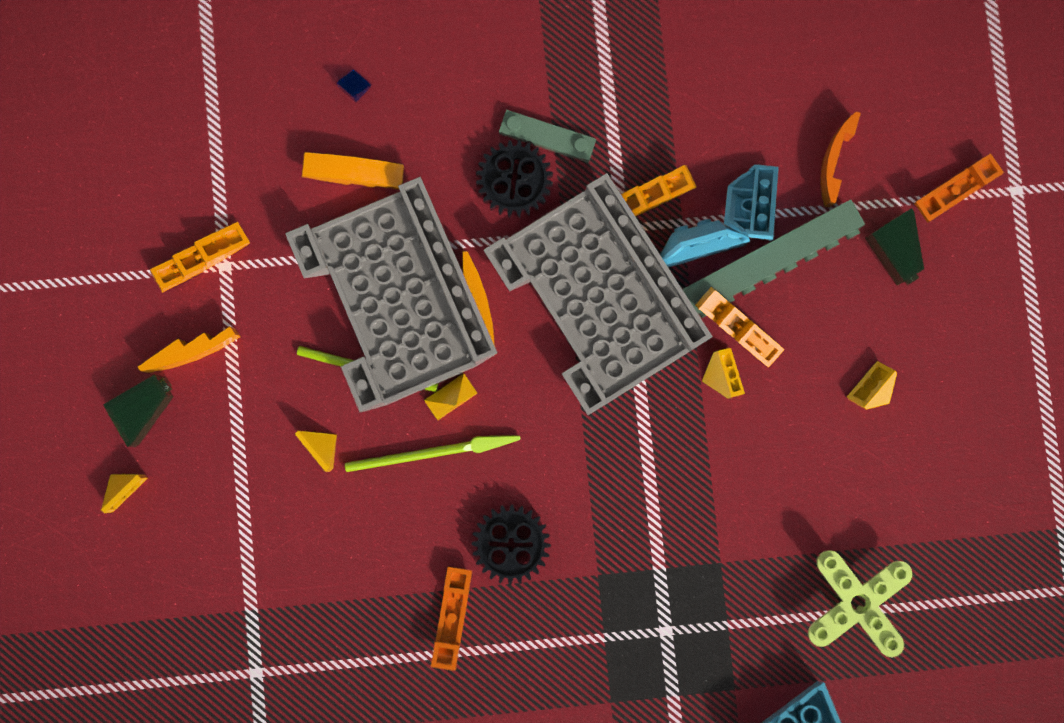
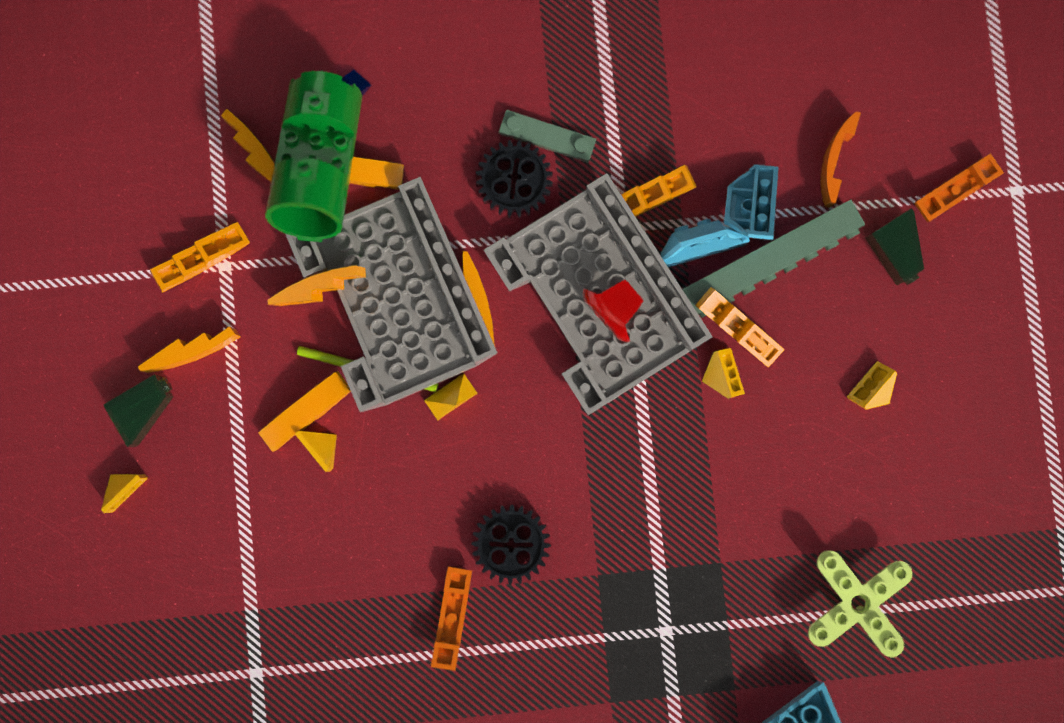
lime piece [345,435,520,472] -> none
none -> light orange slope [221,109,275,182]
none -> light orange slope [258,371,351,452]
none -> green cylinder [266,71,362,242]
none -> light orange slope [268,265,366,306]
none -> red piece [583,280,643,342]

